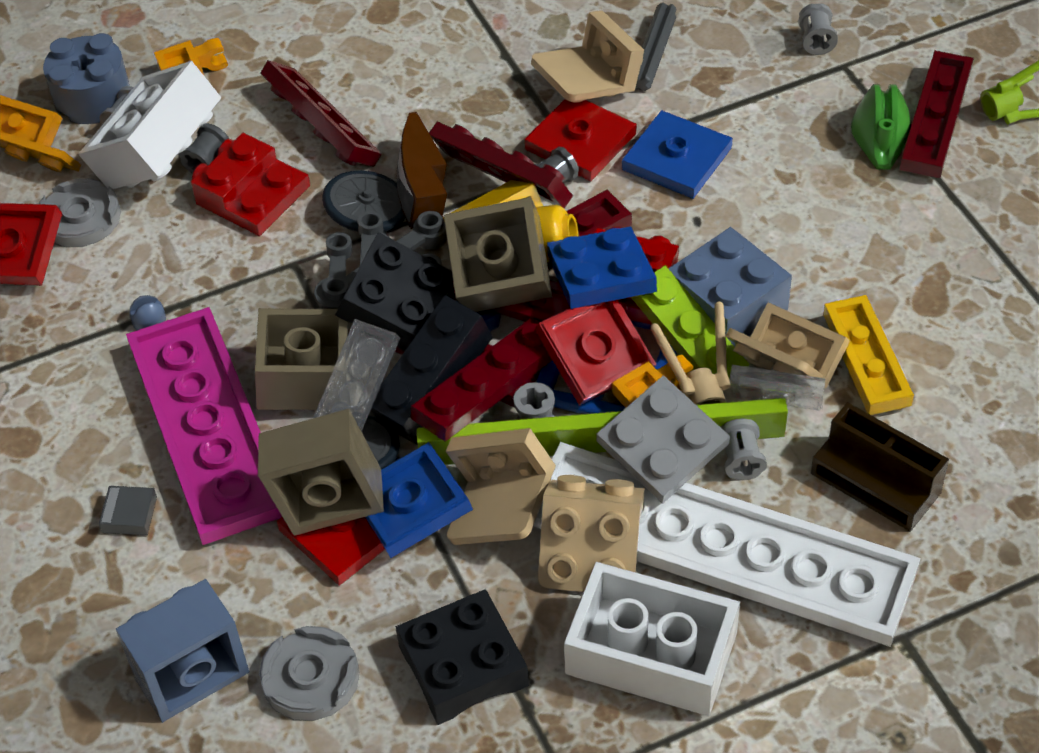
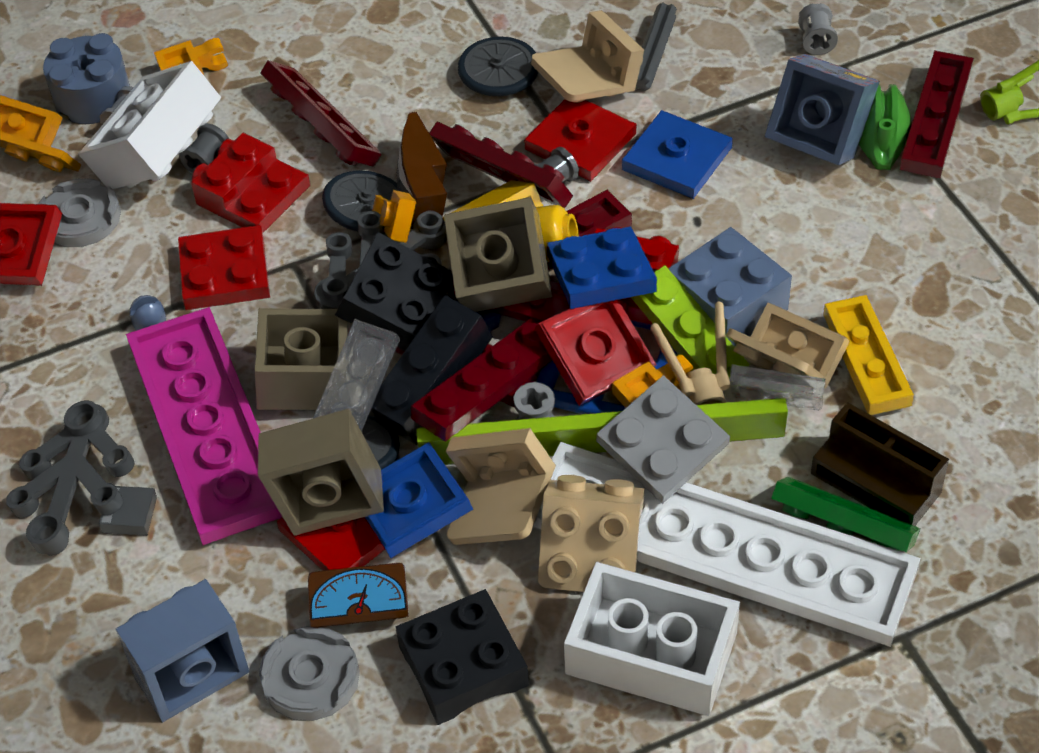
light grey bush [721,418,767,480] -> none
none -> dark grey plant [6,400,135,556]
none -> red plate [178,225,270,310]
none -> slope [308,563,409,628]
none -> light orange plate [372,190,416,243]
none -> dark grey wheel [458,36,539,96]
none -> sand blue brick [764,54,880,165]
none -> green plate [771,477,921,552]

